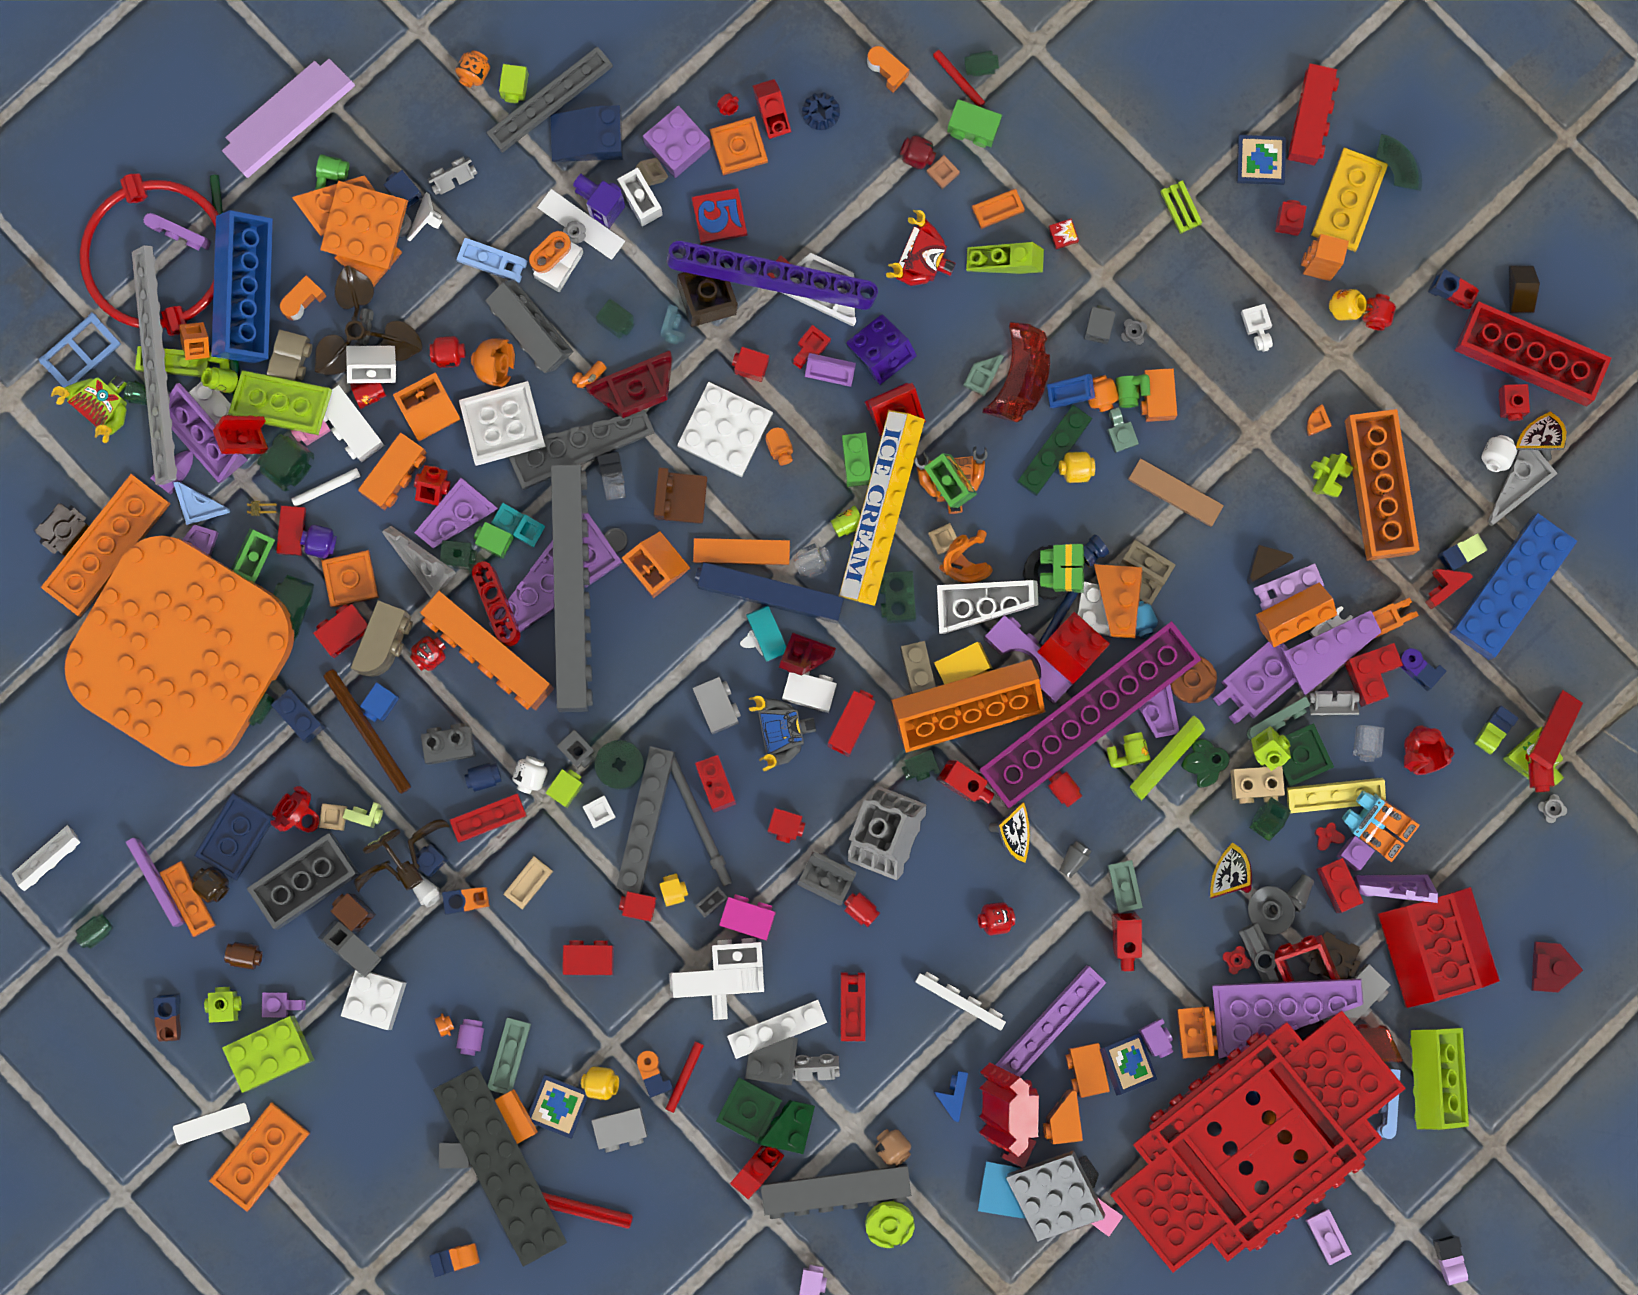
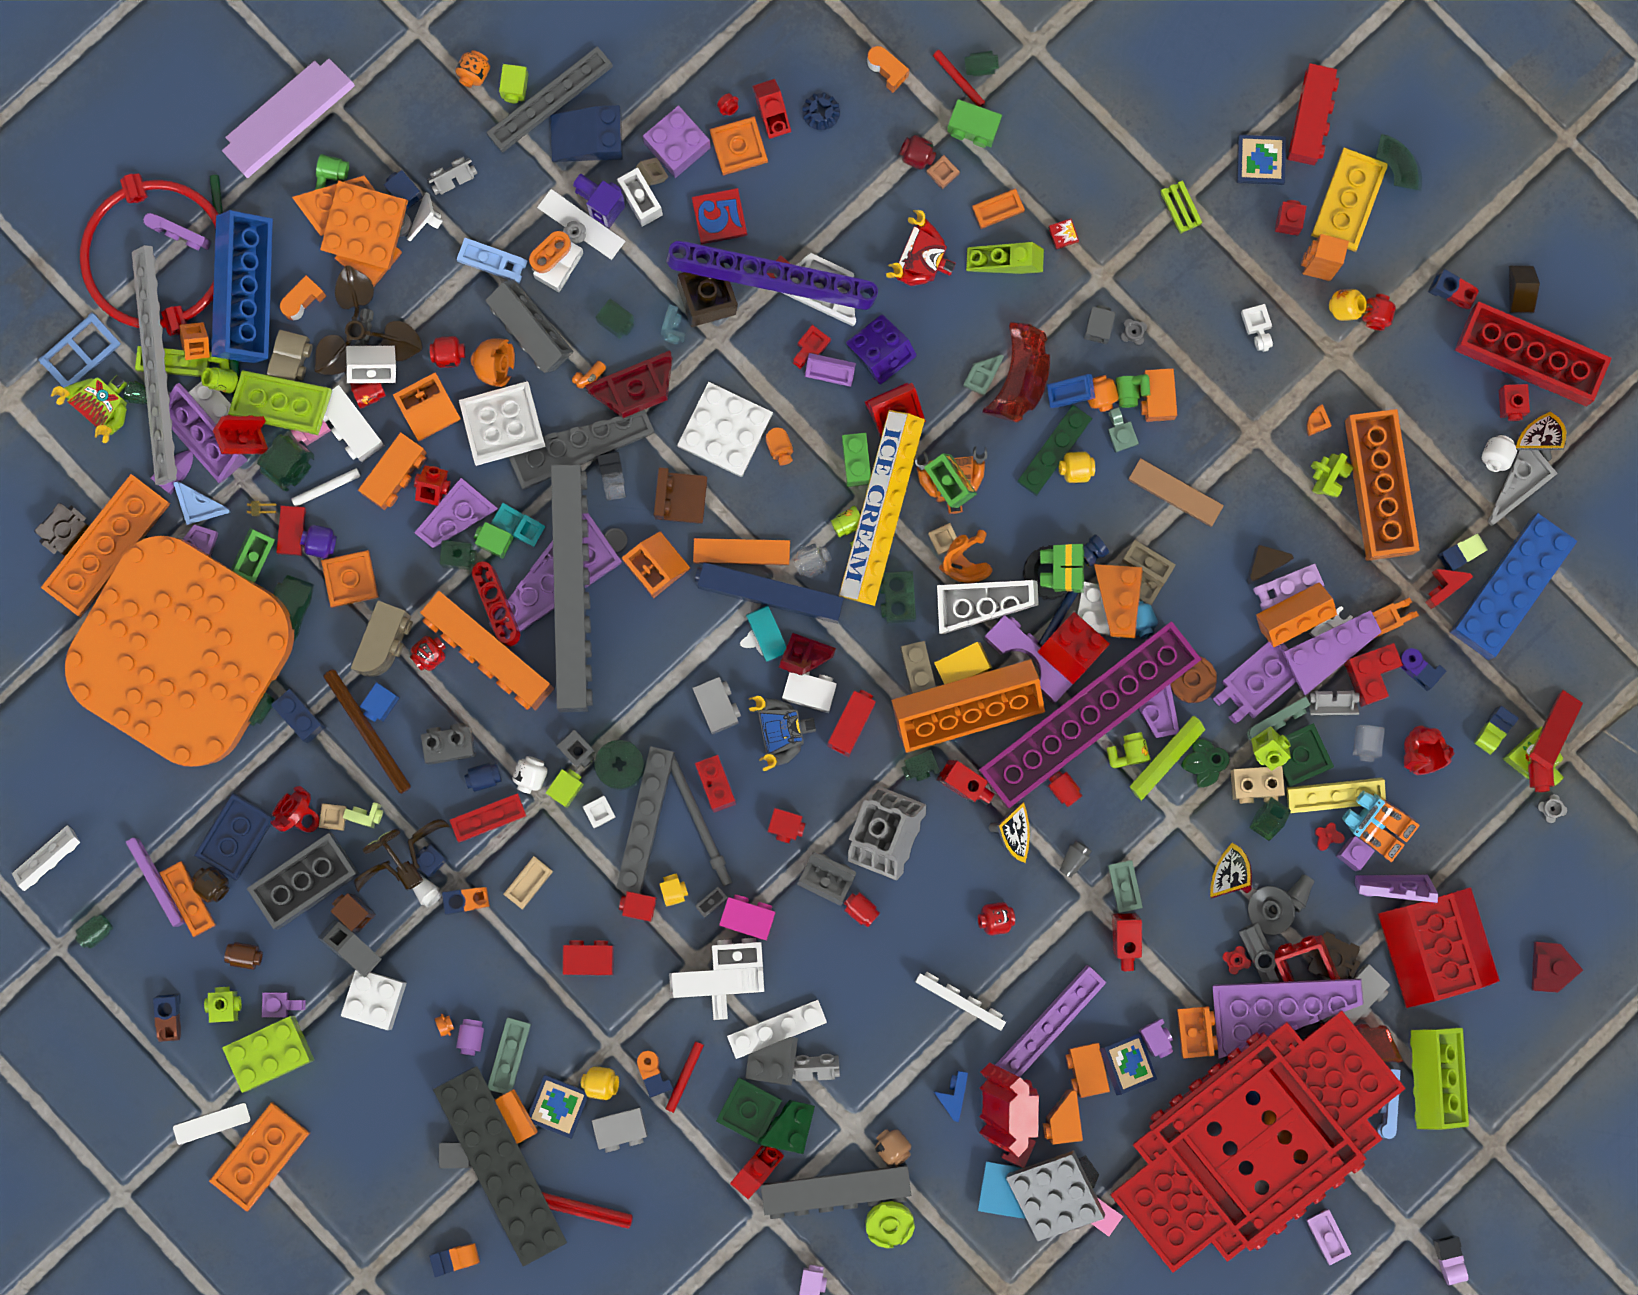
red brick [313,604,368,658] -> none
light grey wing [382,526,456,599] -> none
red brick [732,347,769,382] -> none
red plate [841,972,865,1041] -> none
red brick [1316,858,1364,913] -> none

